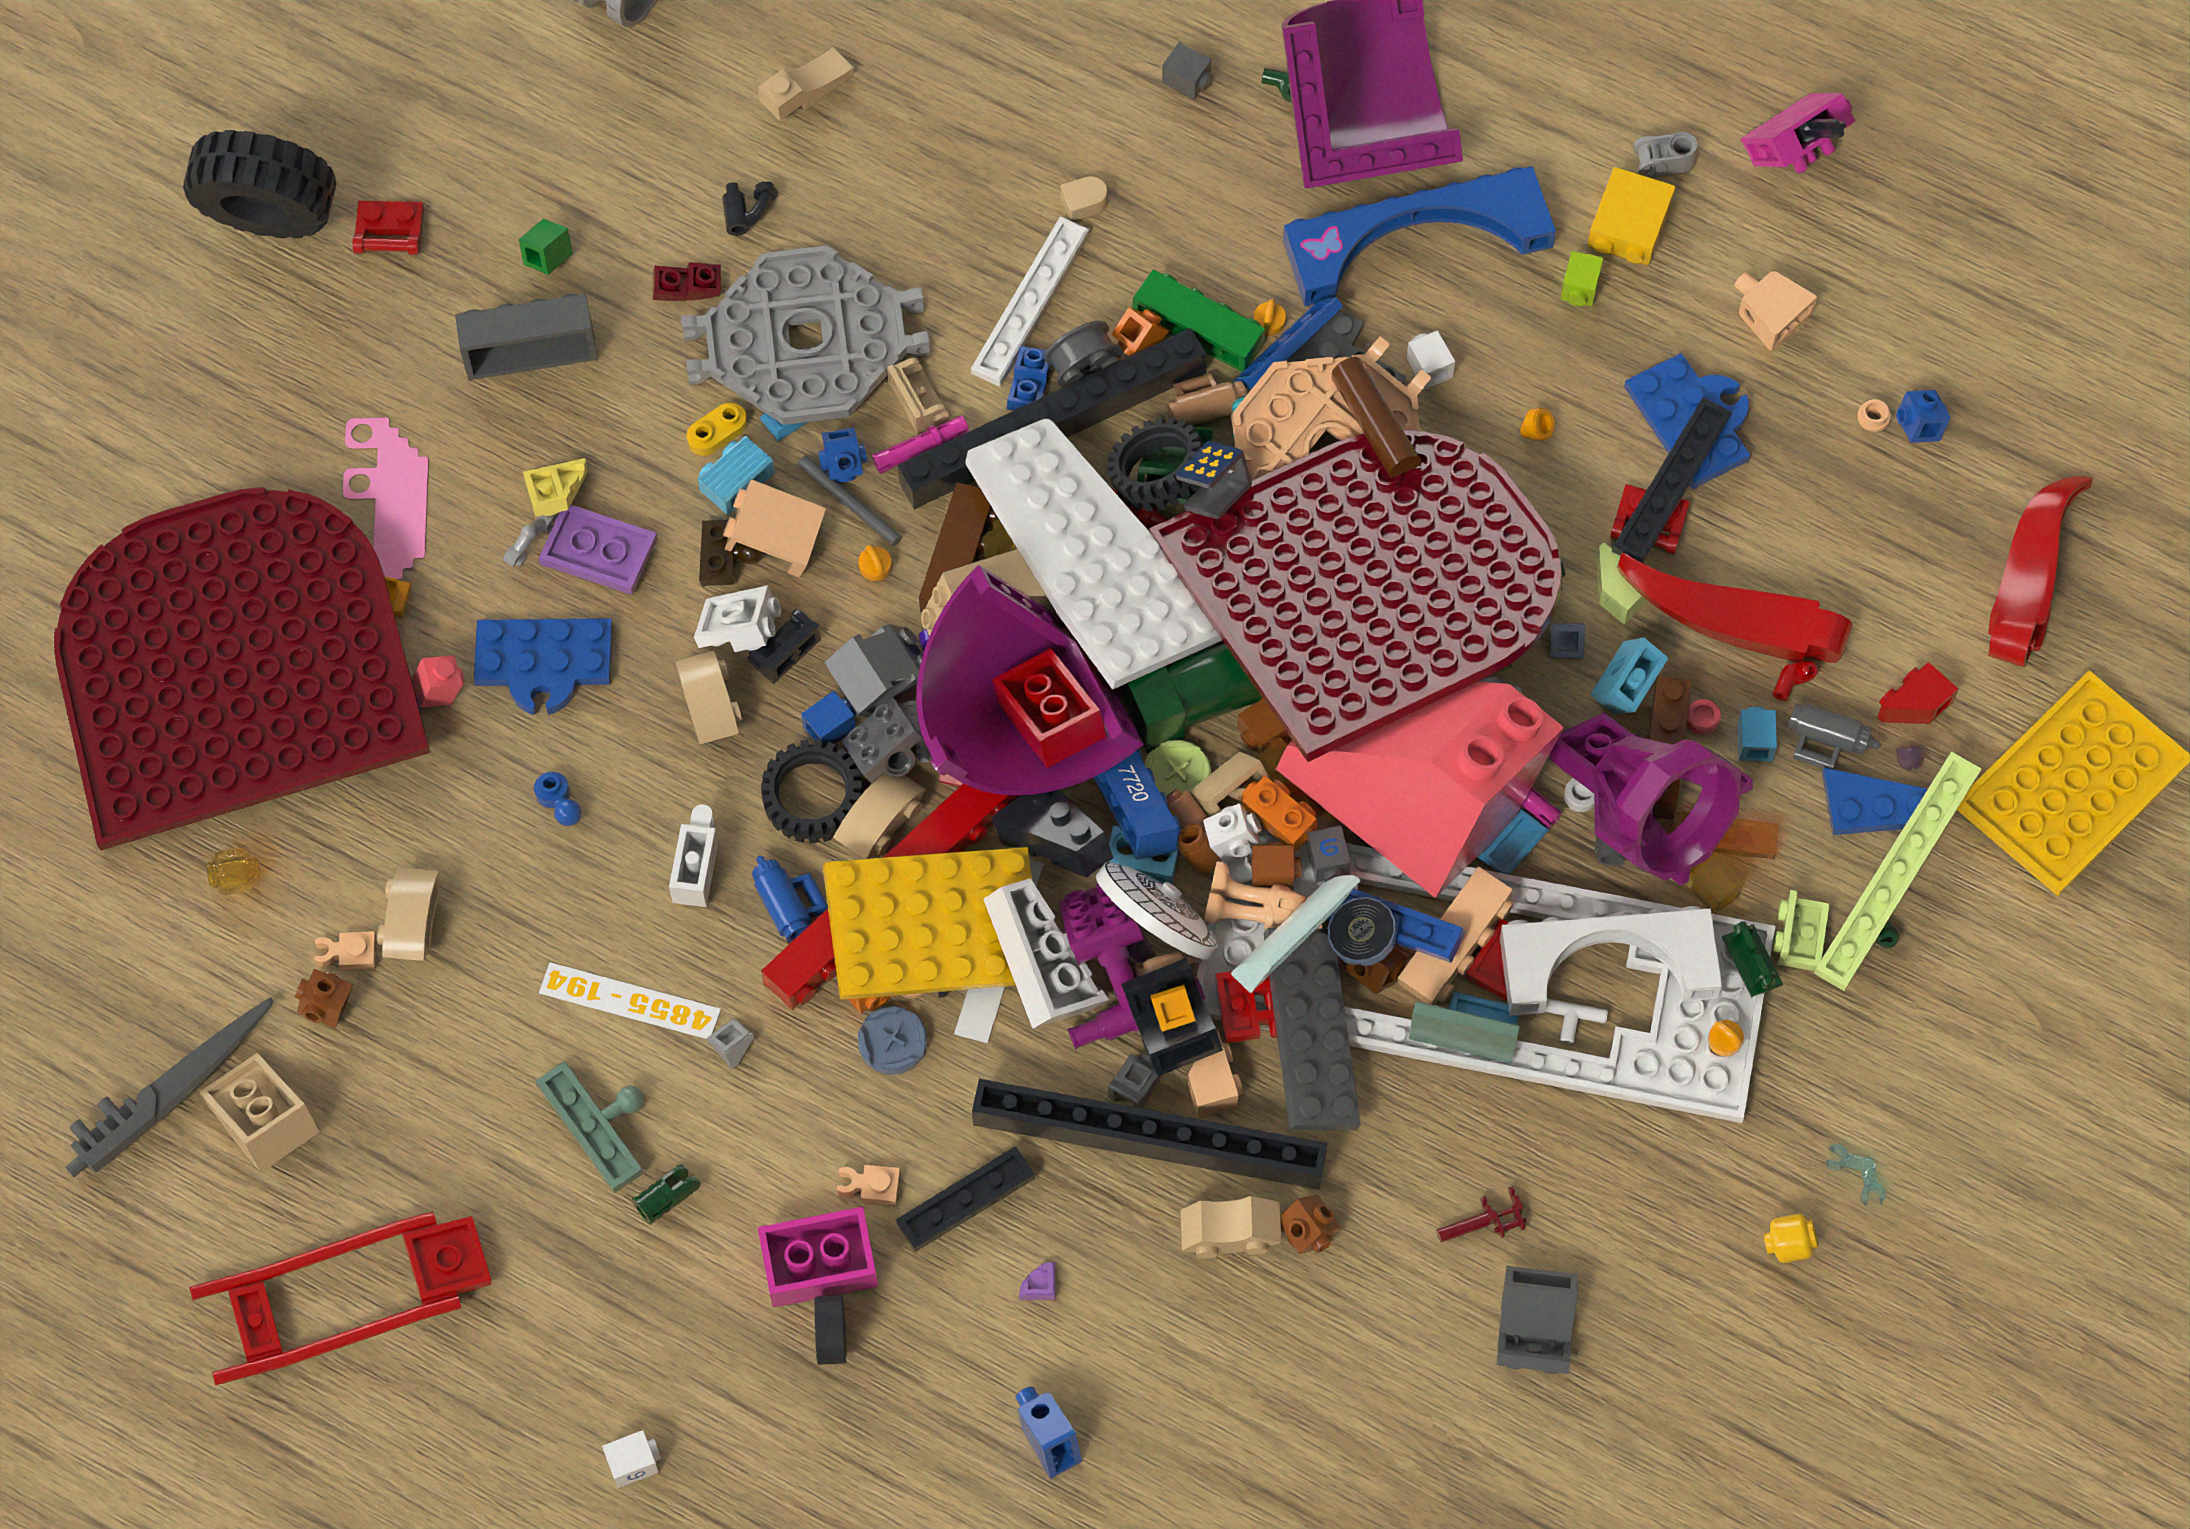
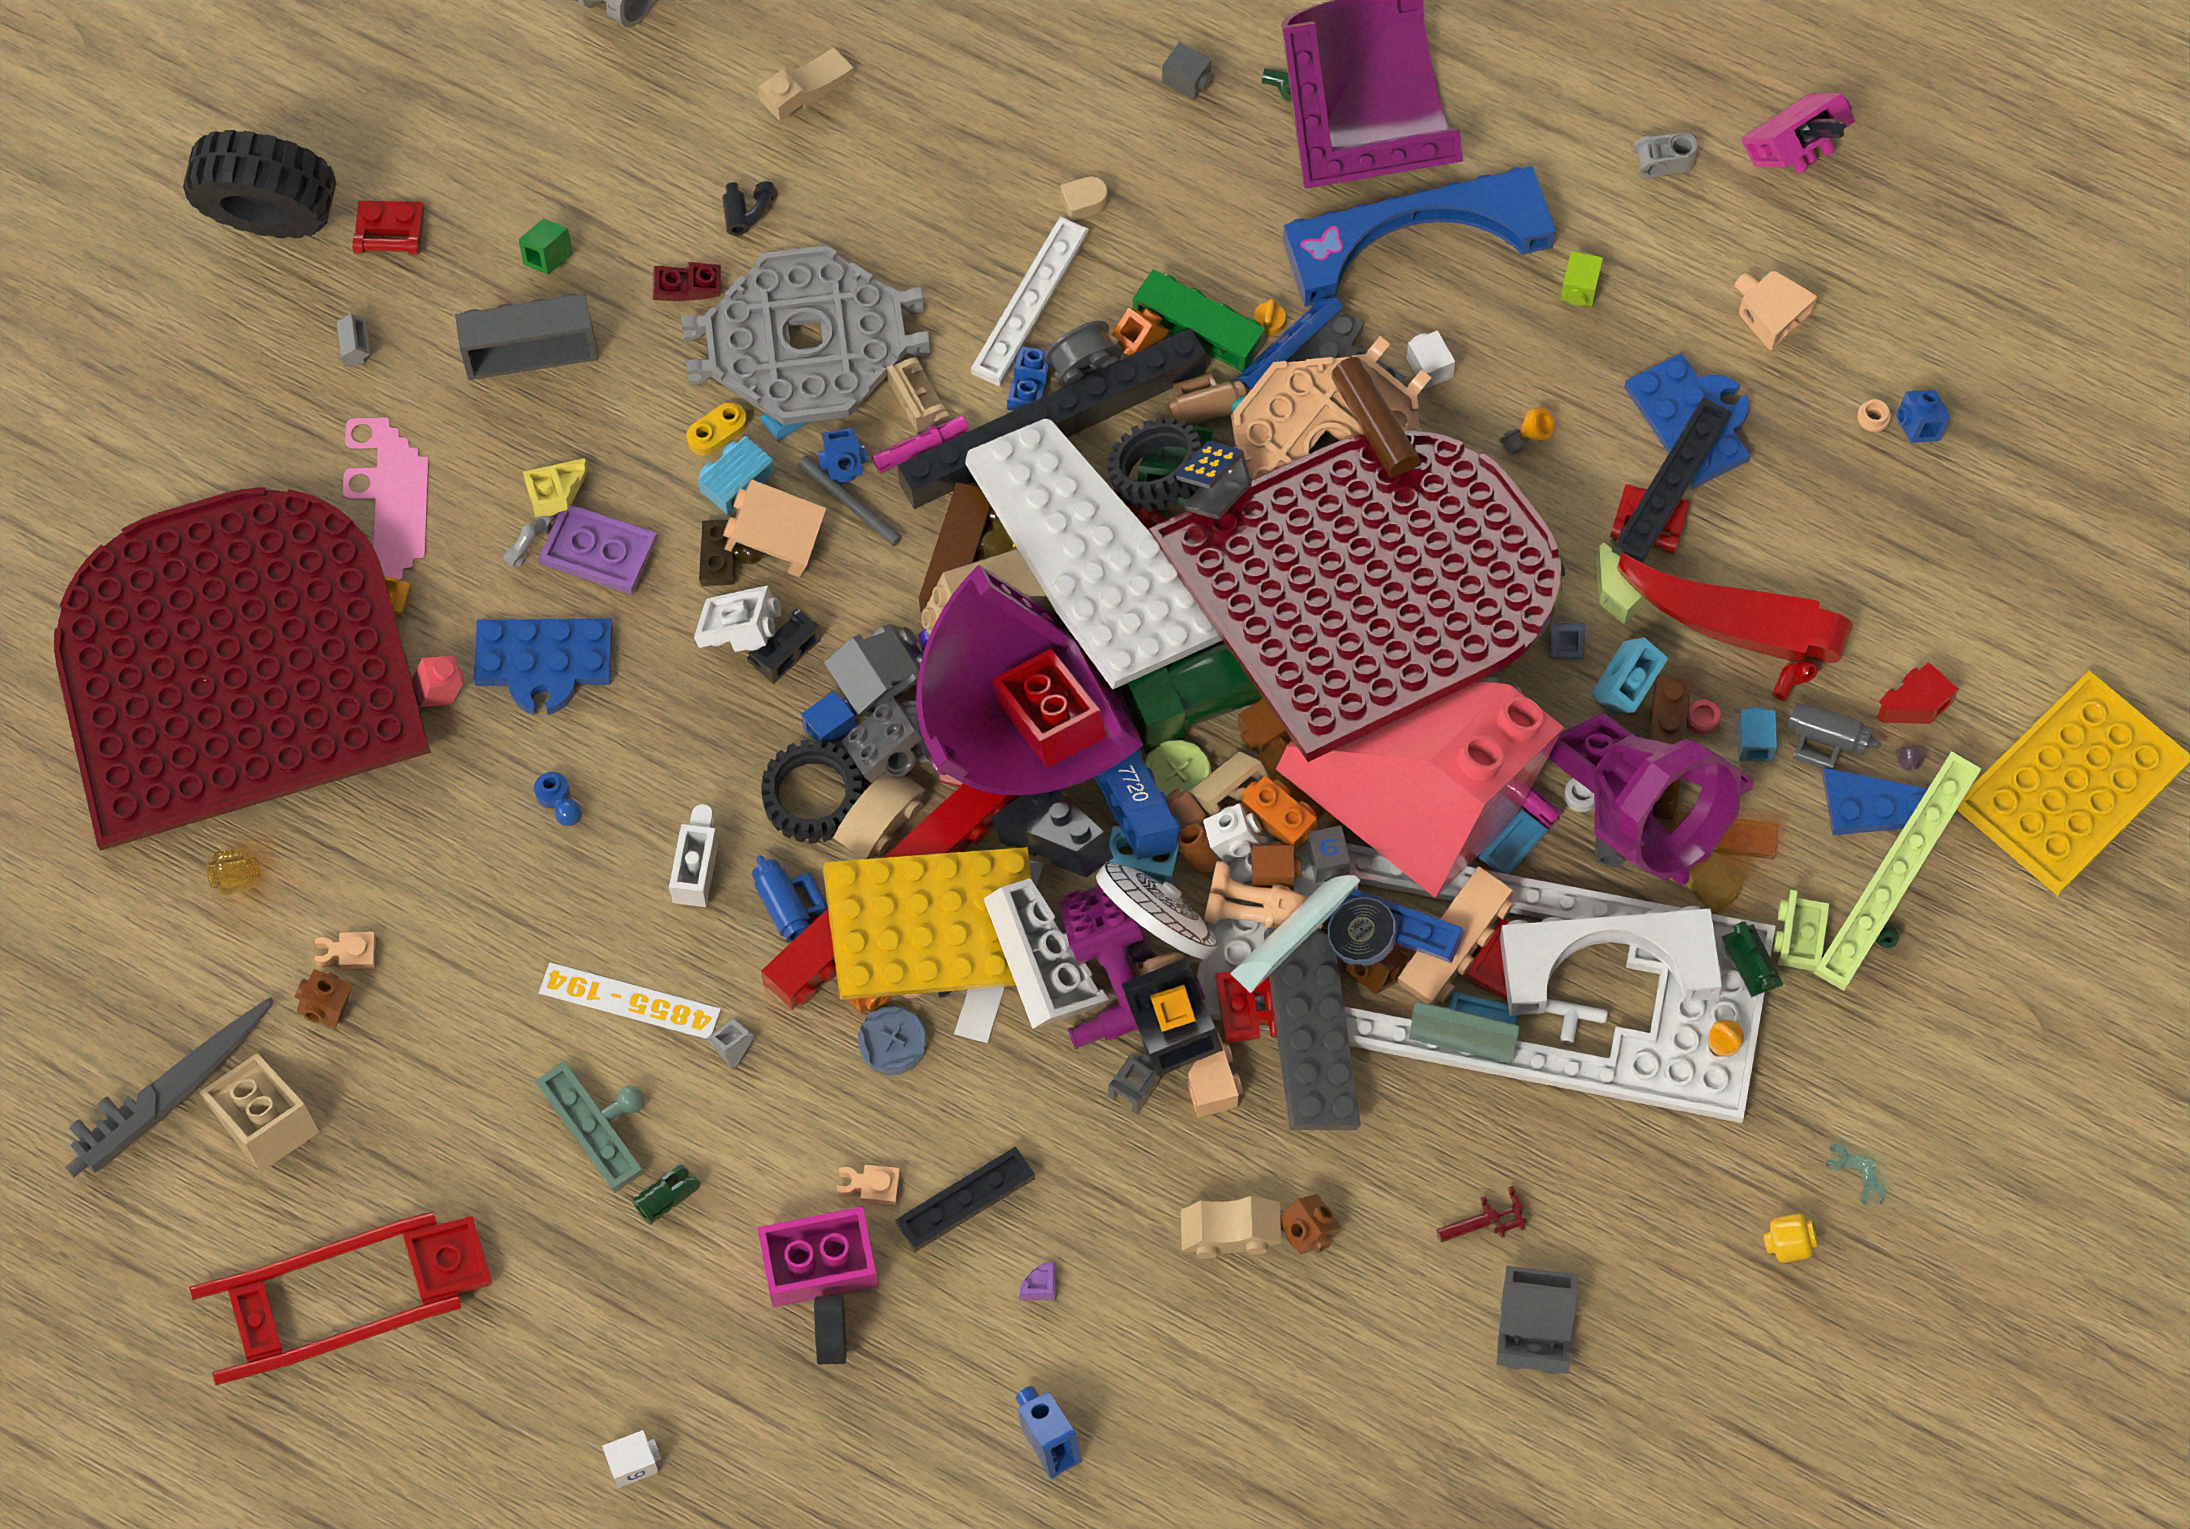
tan brick [377,867,439,961] -> none
tan brick [675,651,742,744] -> none
light orange tile [858,545,892,581] -> none
black brick [972,1078,1328,1190] -> none
yellow brick [1587,167,1676,266] -> none
red animal [1988,476,2093,668] -> none
none -> light grey piece [337,313,370,367]
none -> dark grey piece [1499,429,1525,454]

